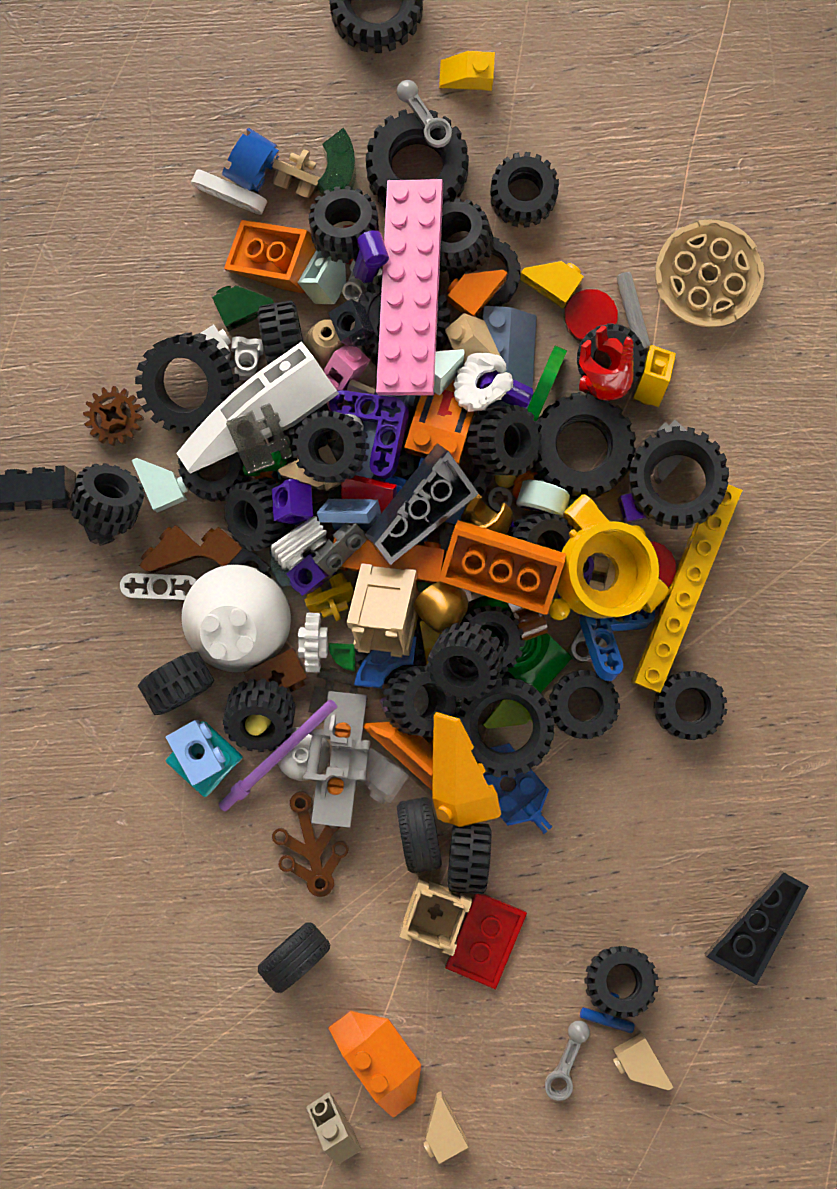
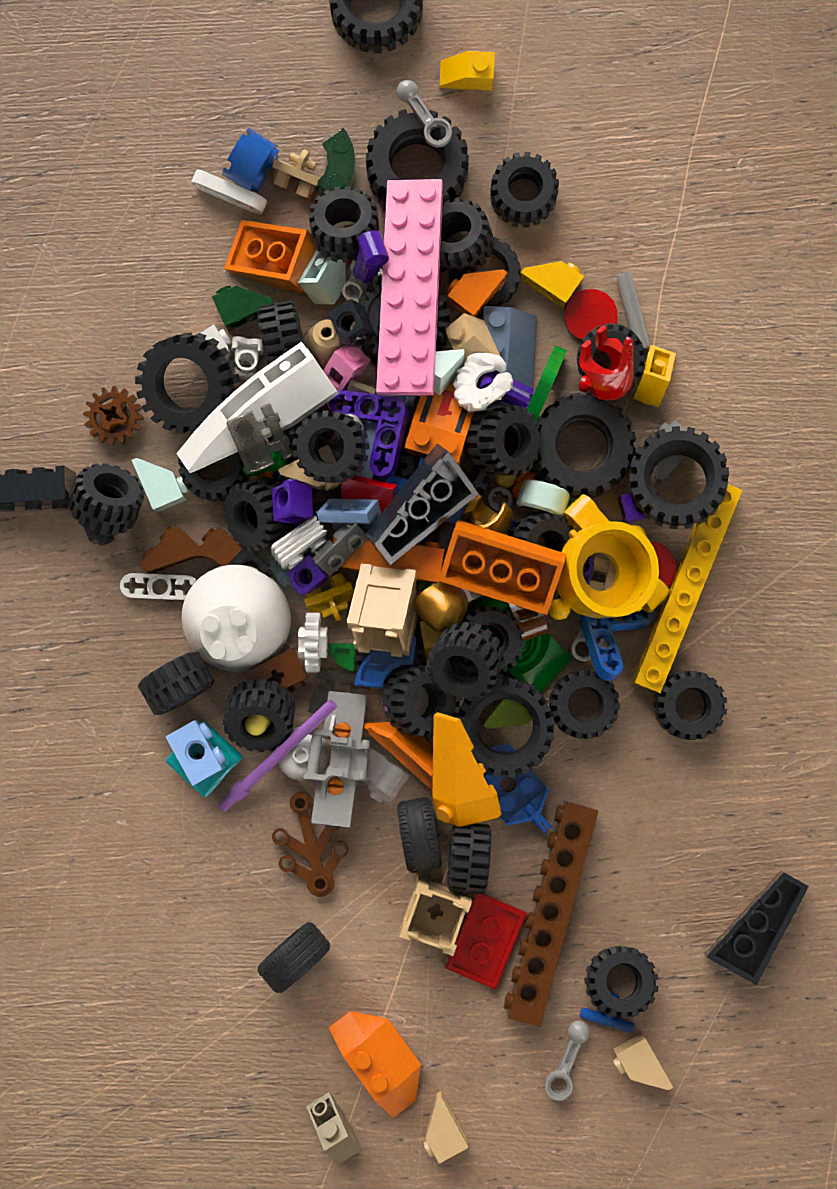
tan brick [655,219,764,327] -> none
none -> reddish brown brick [503,800,598,1027]

